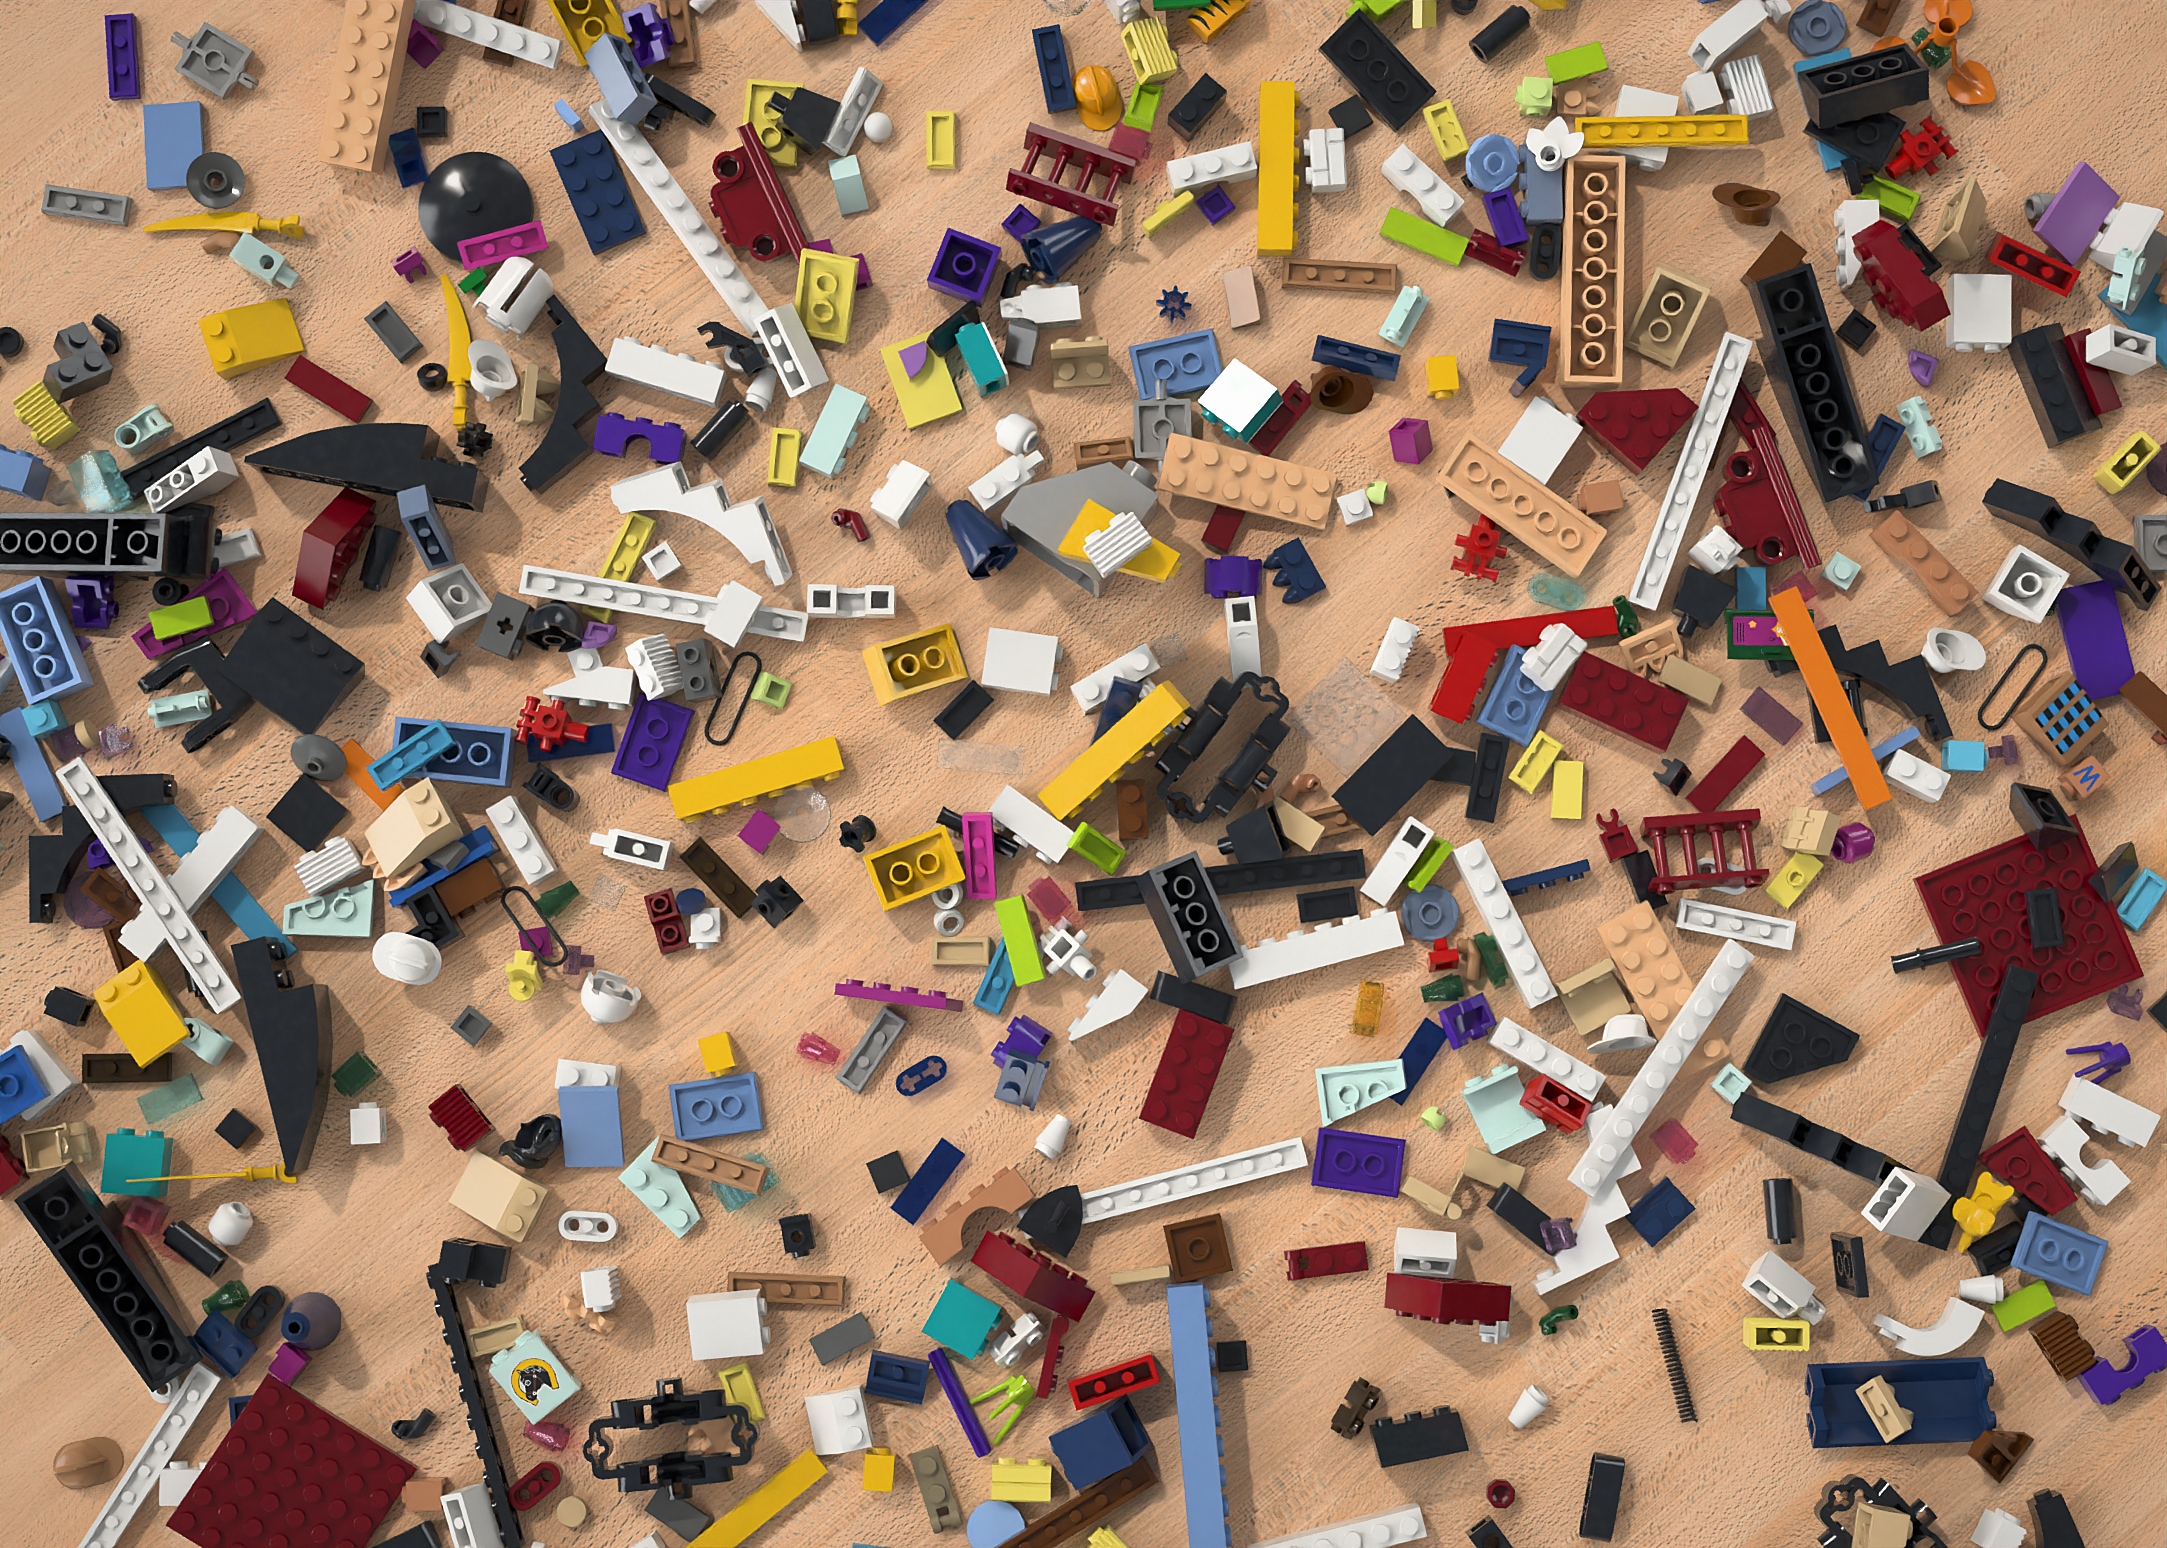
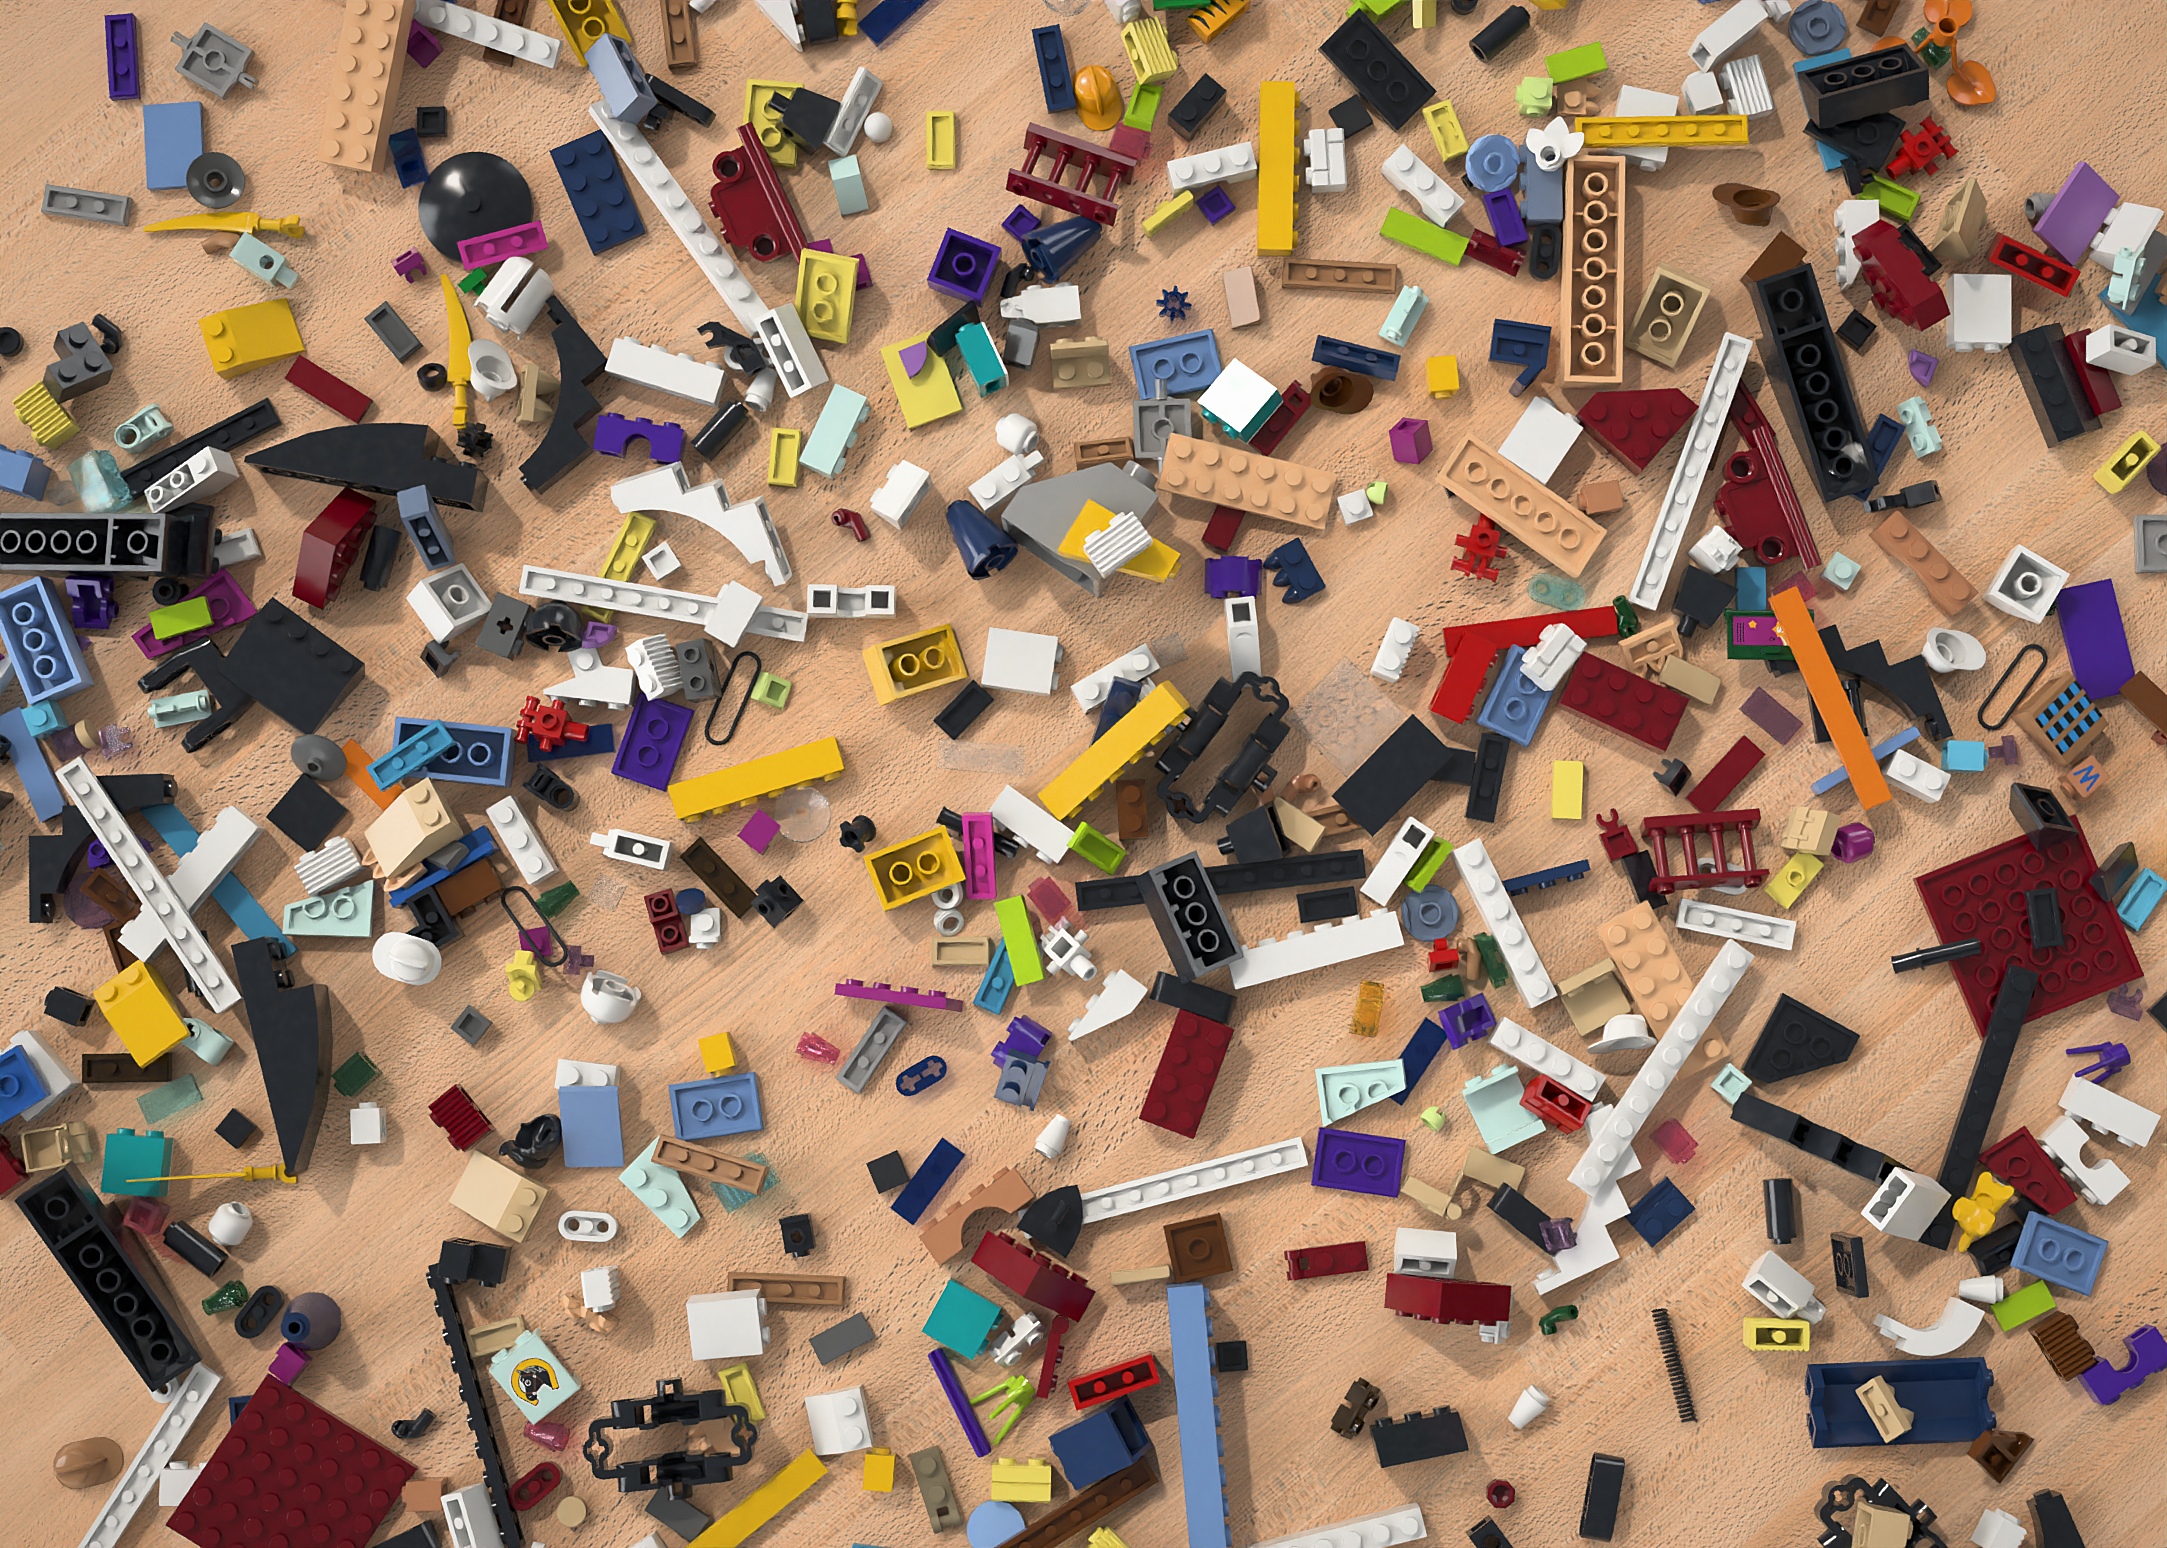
dark blue plate [193,1309,258,1380] -> none
light blue tile [554,98,585,133] -> none
dark purple cylinder [622,3,675,68] -> none
dark blue plate [865,1350,930,1405] -> none
light yellow plate [1508,730,1564,794] -> none
black arch [1982,478,2162,611] -> none

